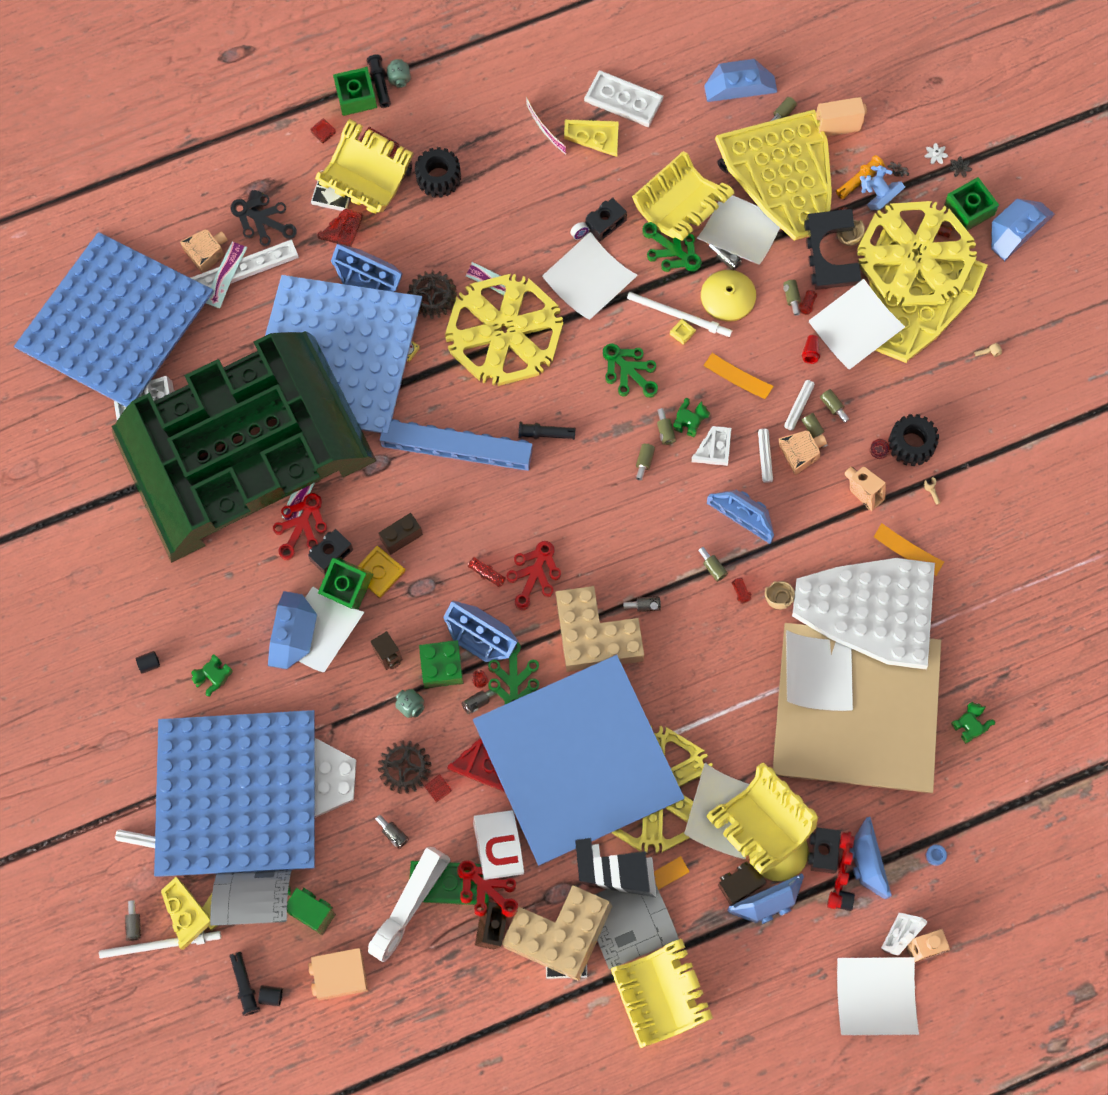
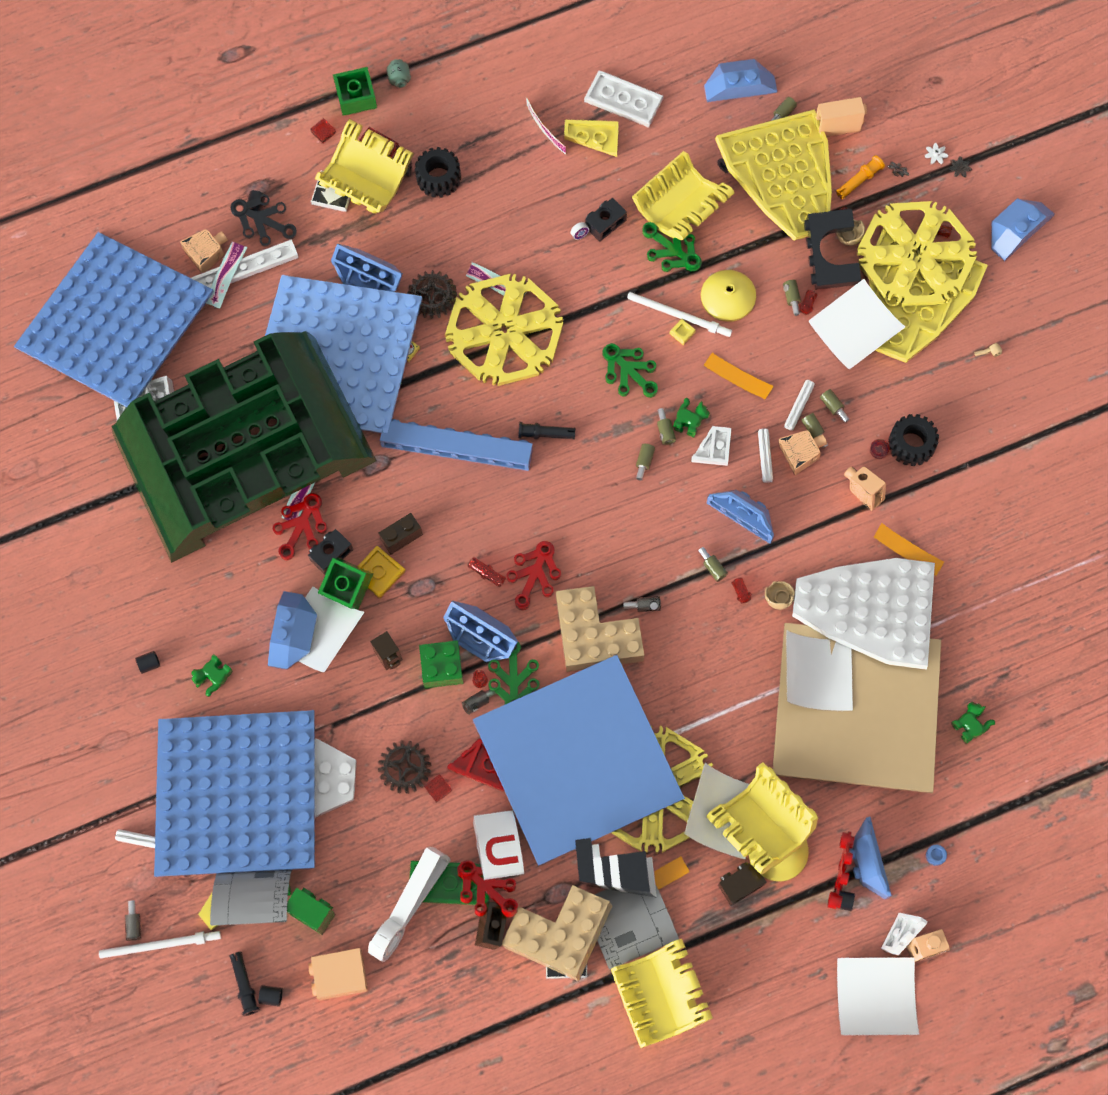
light yellow wing [161,877,210,950] -> none
clear red wing [317,208,363,247] -> none
black pin [367,54,391,108] -> none
clear smoke piece [375,815,409,849] -> none
sand green head [395,689,425,718] -> none
white sticker [542,232,638,320] -> none
white sticker [697,195,780,265] -> none
clear smoke piece [709,244,742,270] -> none
medium blue wedge [727,873,804,924] -> none
red cone [802,335,820,364] -> none
black brick [808,827,841,874] -> none
light blue piece [860,165,905,210] -> none
tan hand [924,477,940,505] -> none
green brick [944,177,999,231] -> none

